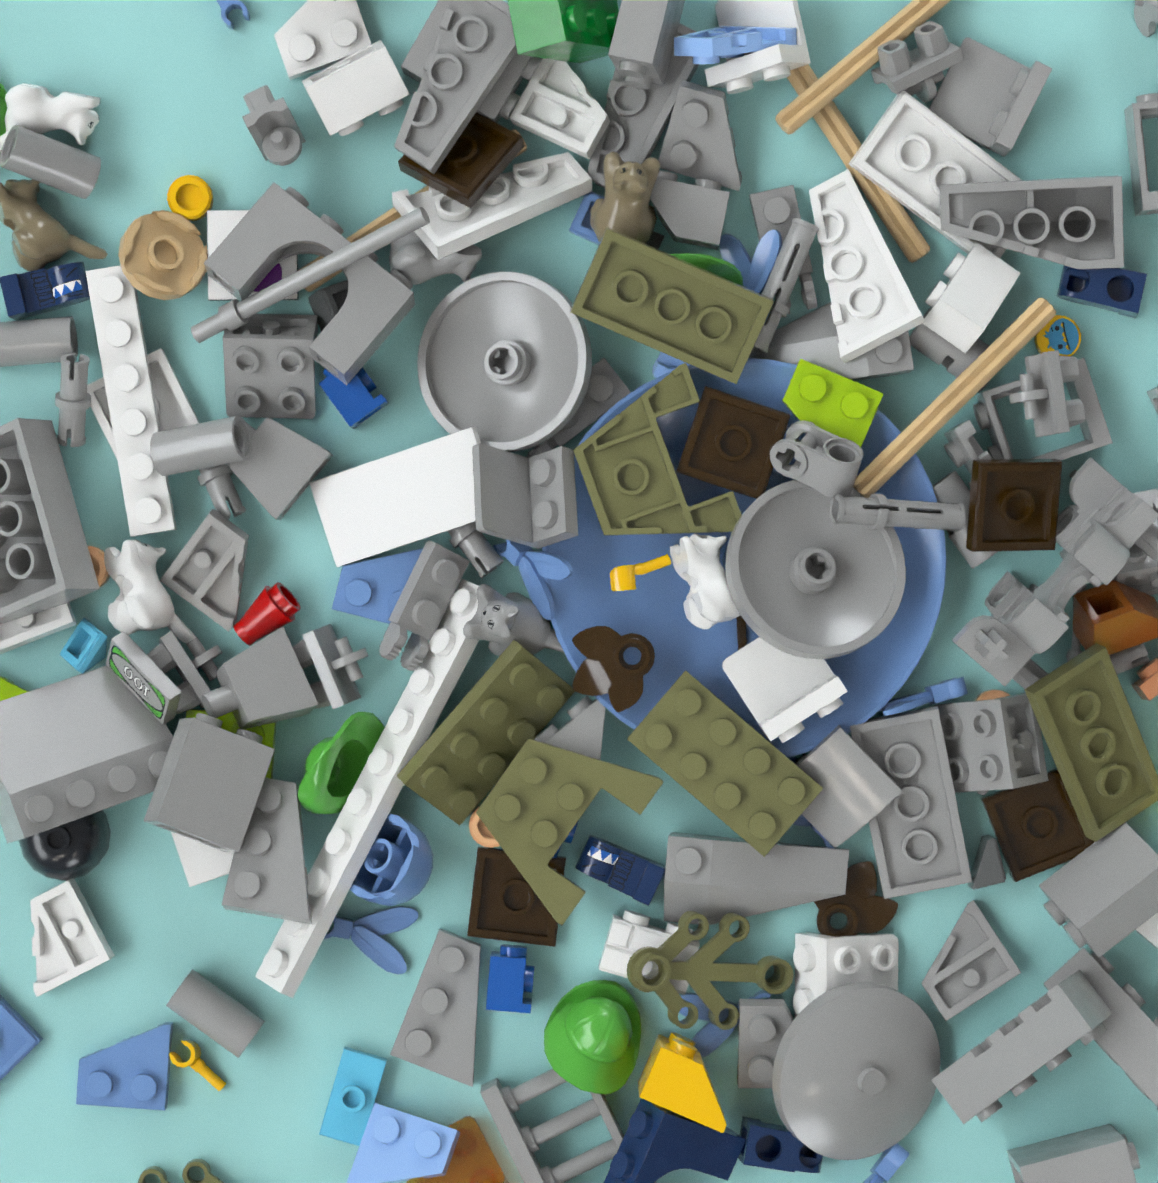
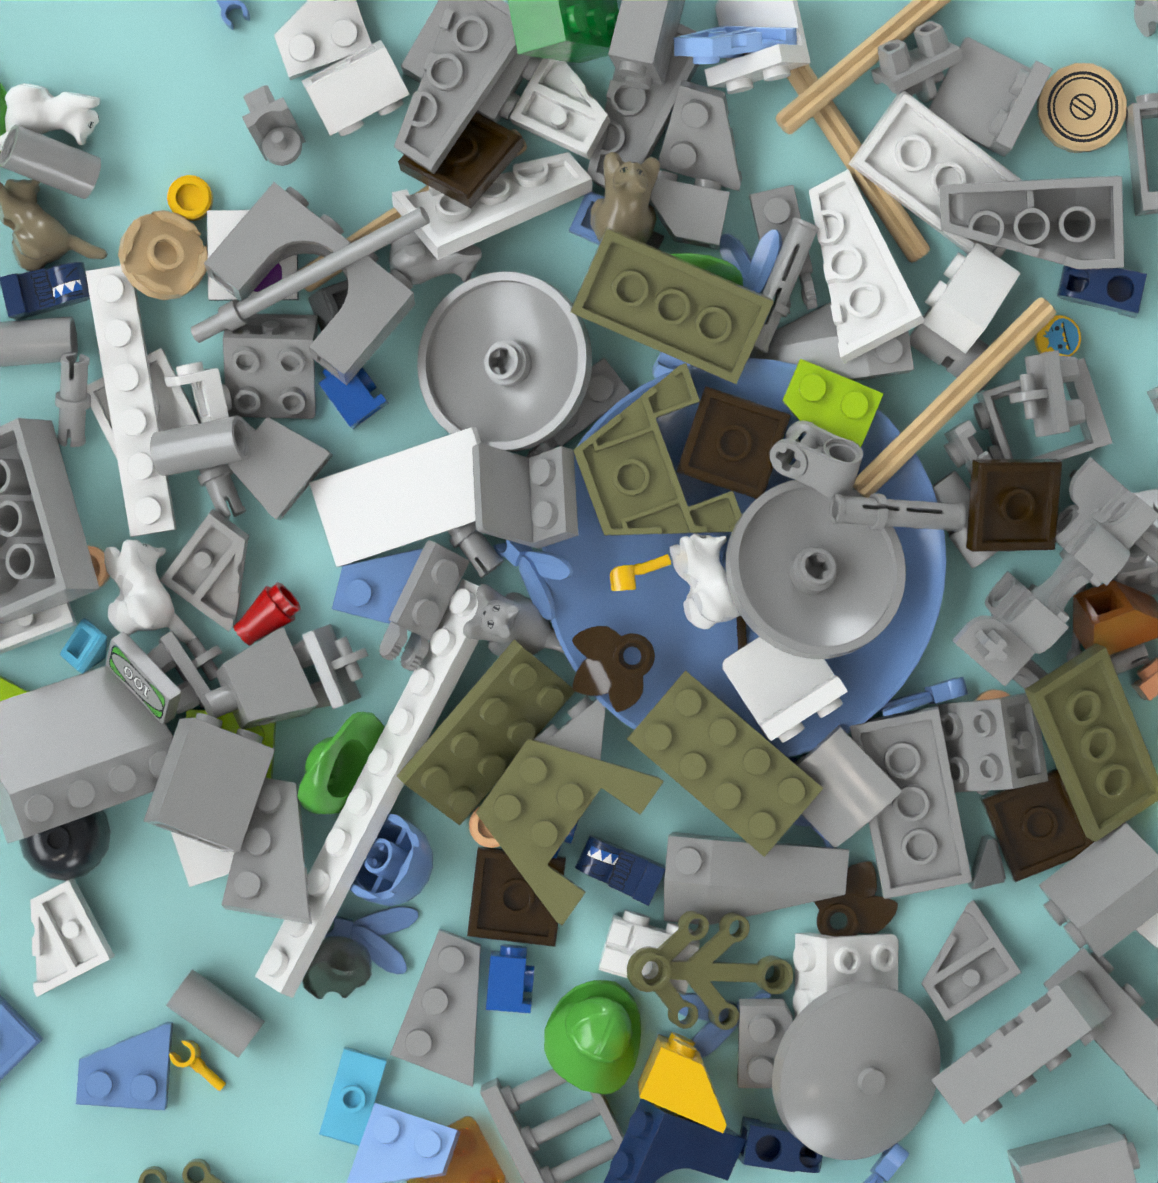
none -> white bracket [164,361,232,423]
none -> clear smoke hair [302,936,373,999]
none -> tan tile [1037,63,1127,153]

